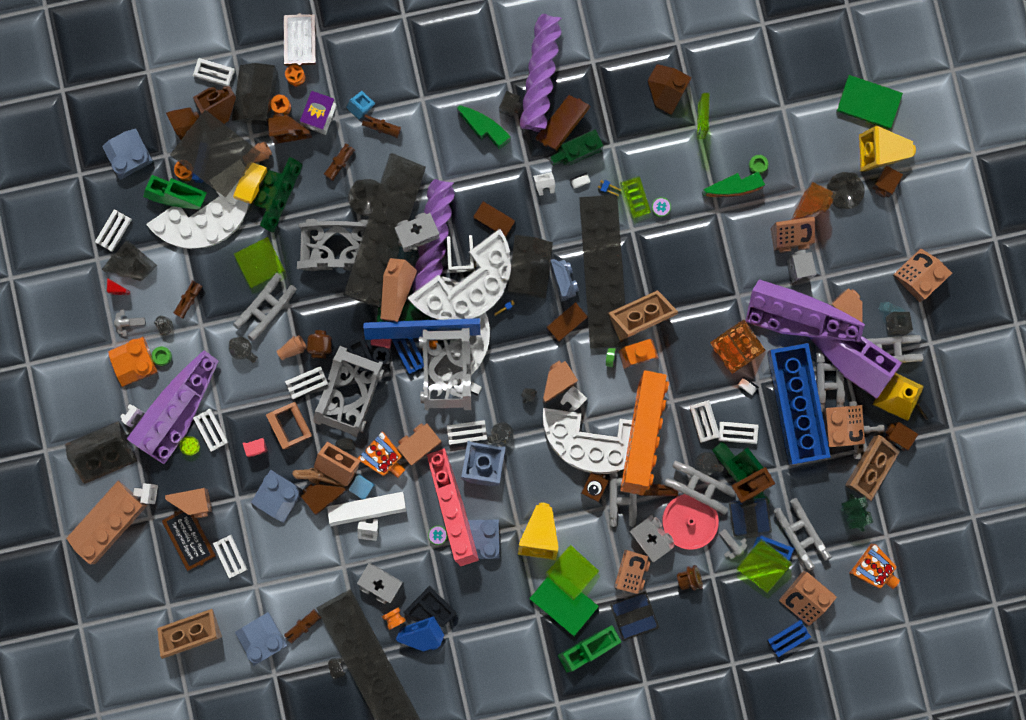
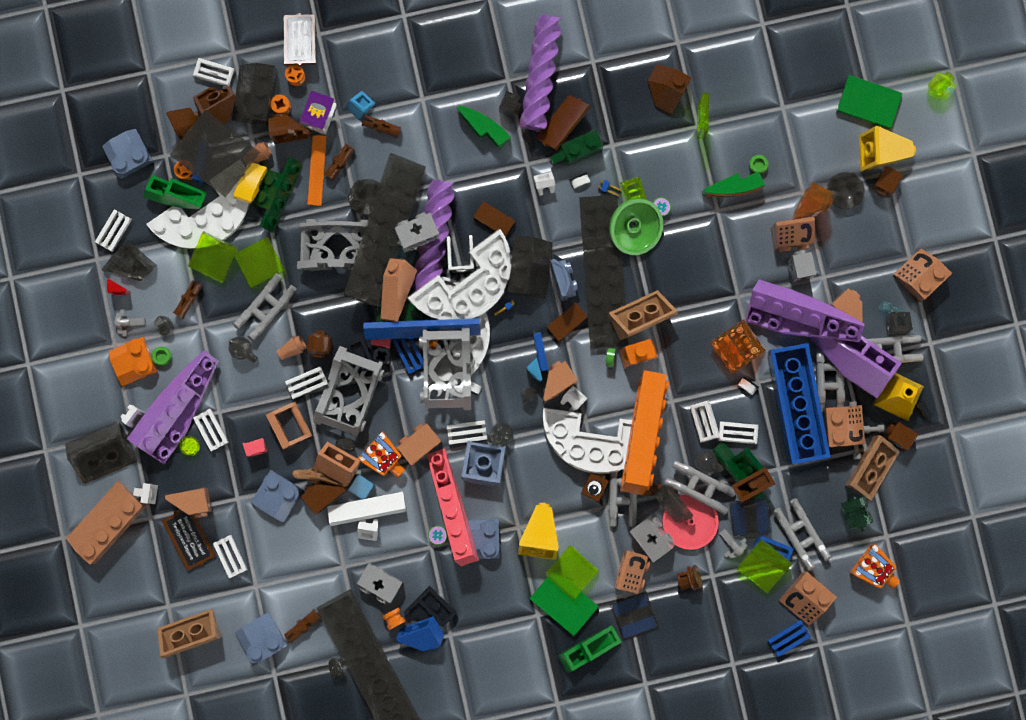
none -> clear neon green tile [188,231,238,283]
none -> orange sticker [307,135,327,206]
none -> dark azure slope [527,358,542,382]
none -> blue tile [533,332,548,373]
none -> bright green dish [609,198,663,255]
none -> clear smoke slope [654,485,693,523]
none -> clear neon green head [927,72,956,101]

